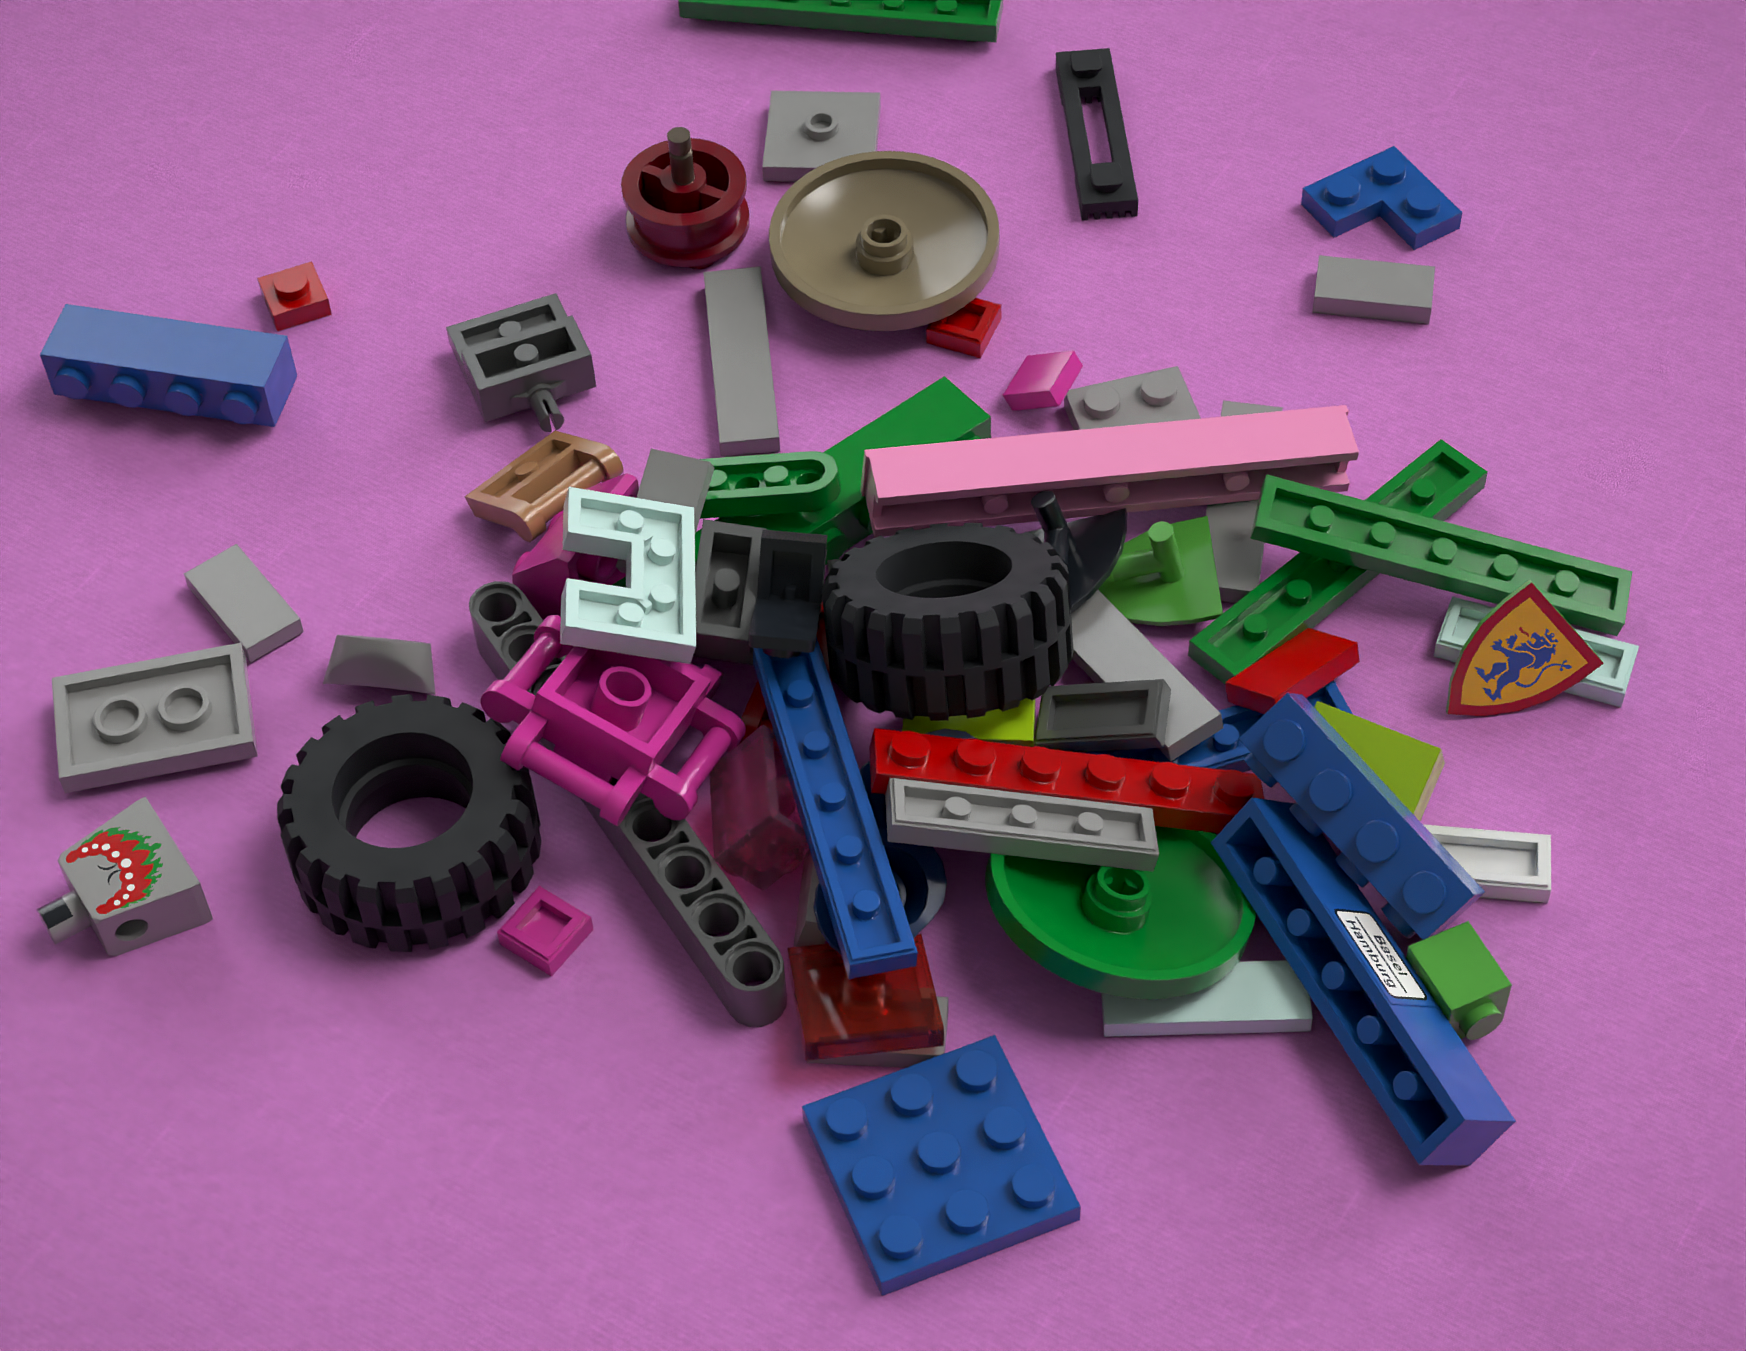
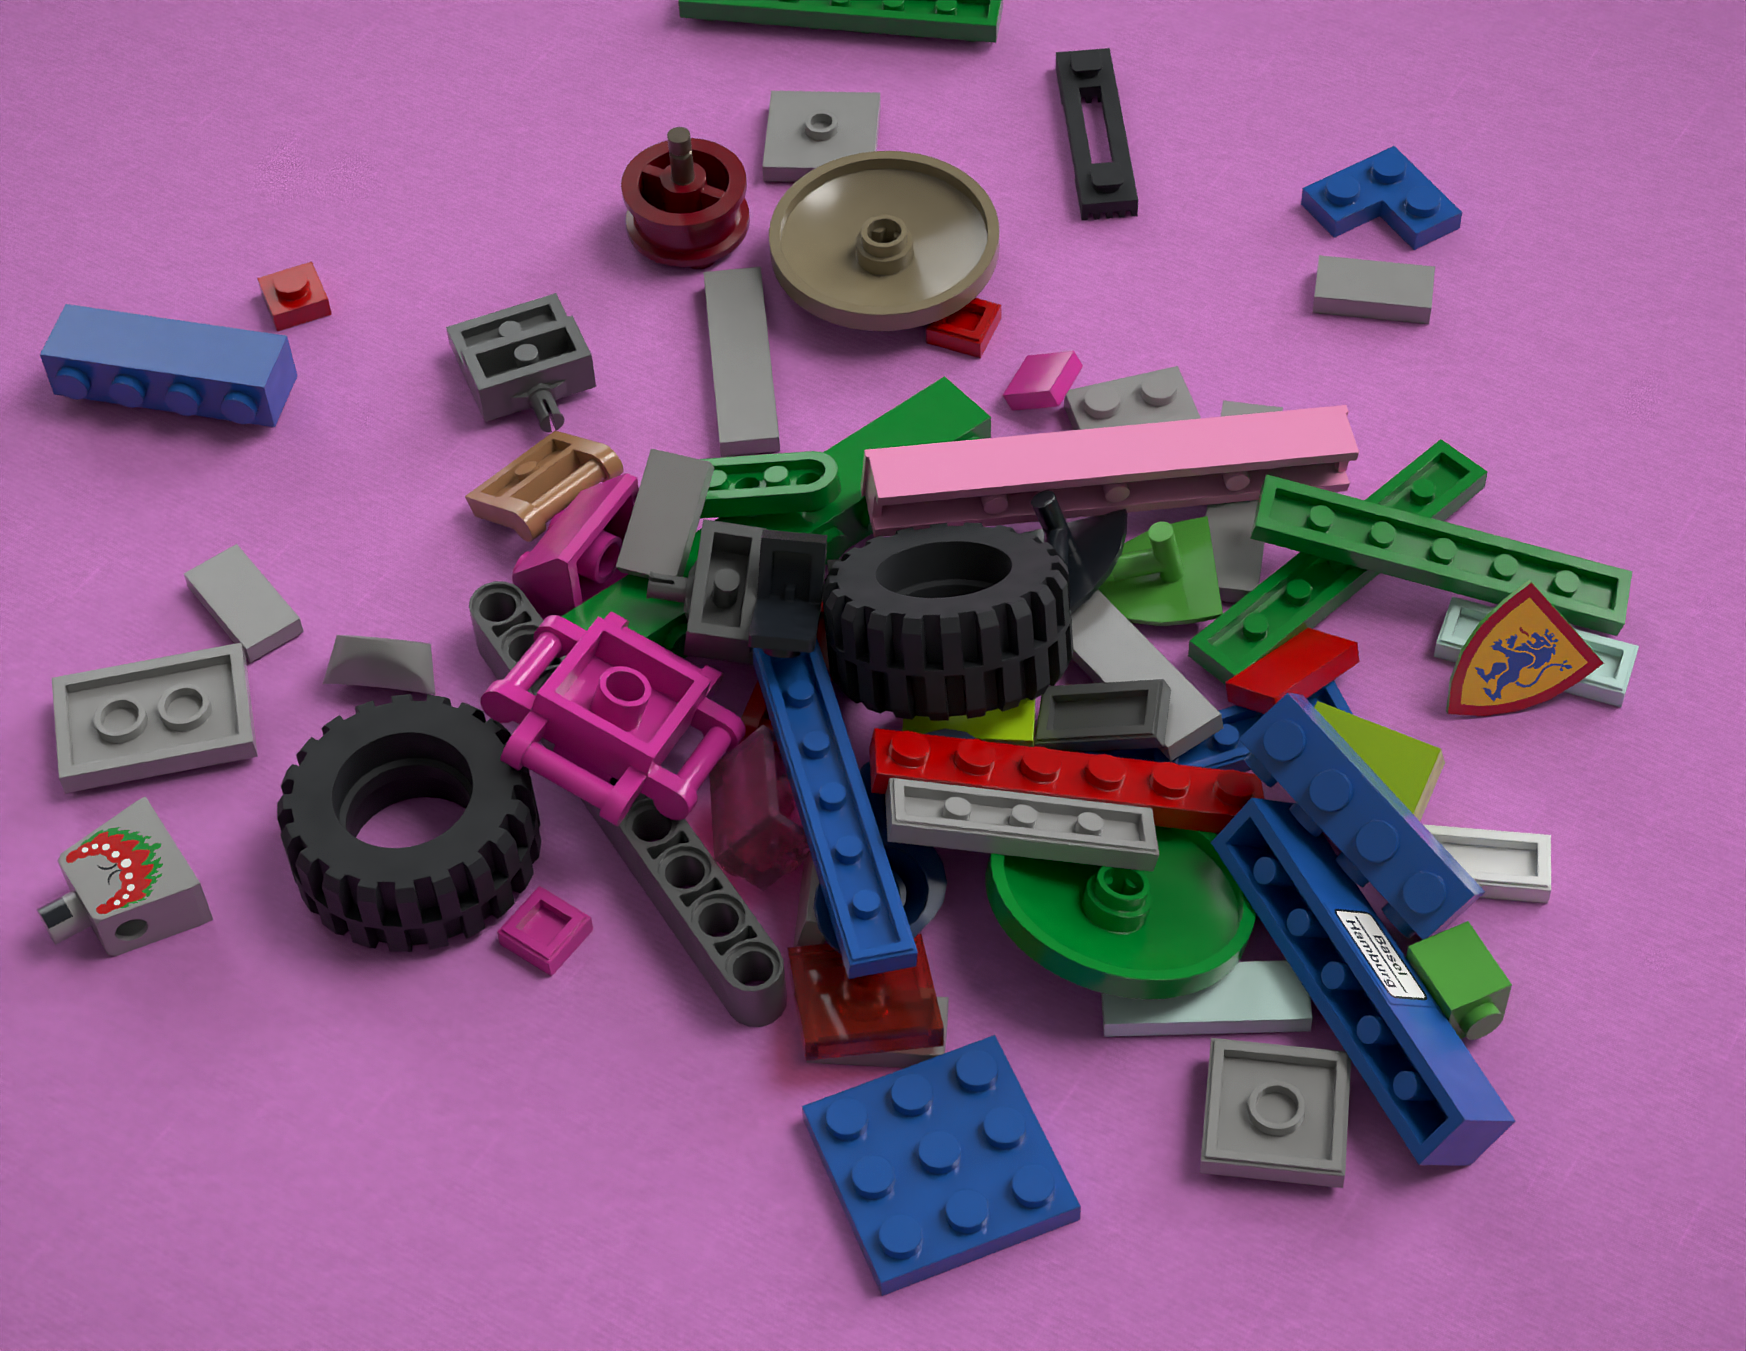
light aqua plate [560,487,696,664] -> none
none -> light grey plate [1200,1038,1351,1188]

